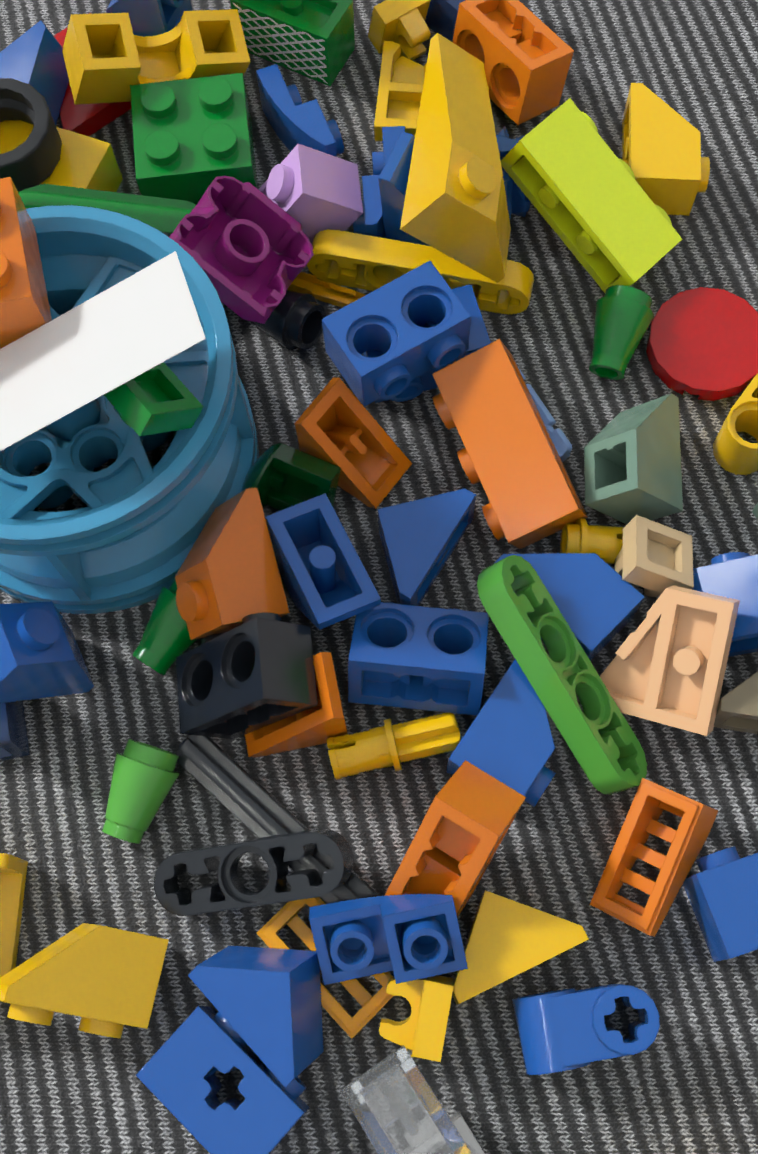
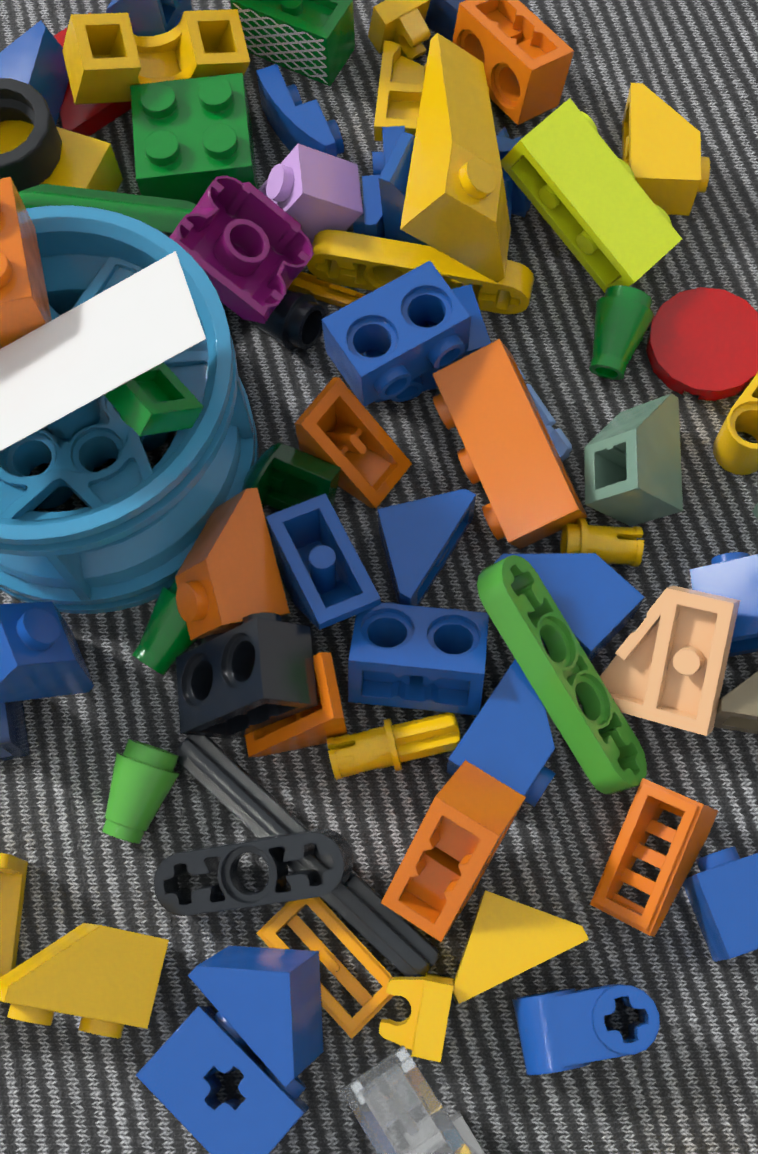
blue slope [309,894,468,985] -> none
tan tile [614,515,694,597] -> none

